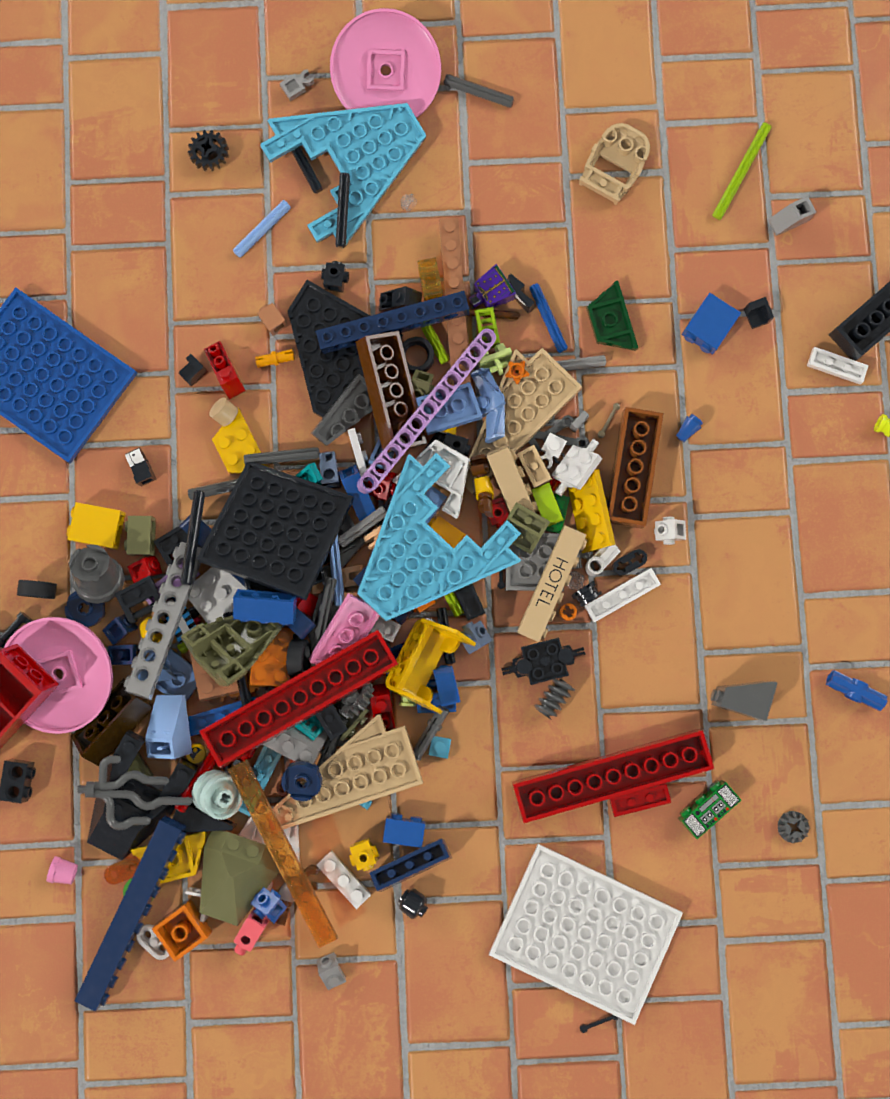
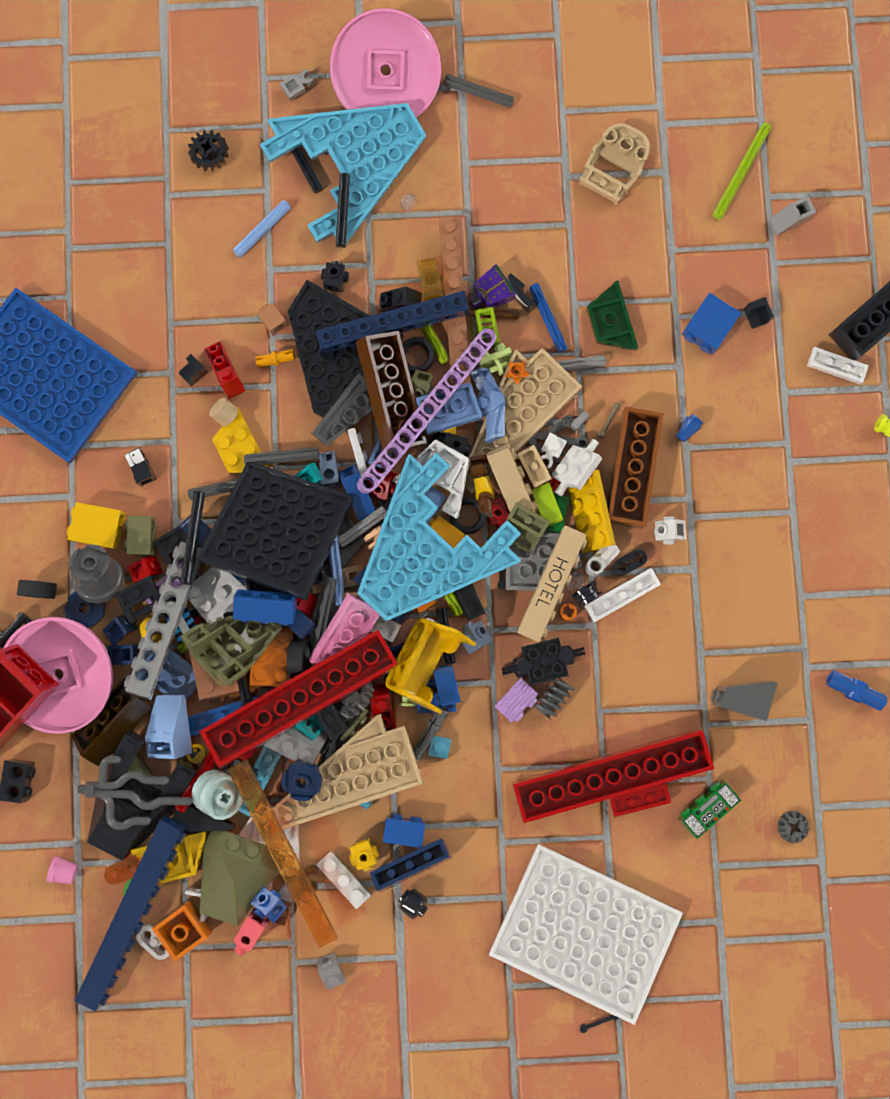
none -> black tyre [450,497,486,534]
none -> lavender brick [494,678,538,723]

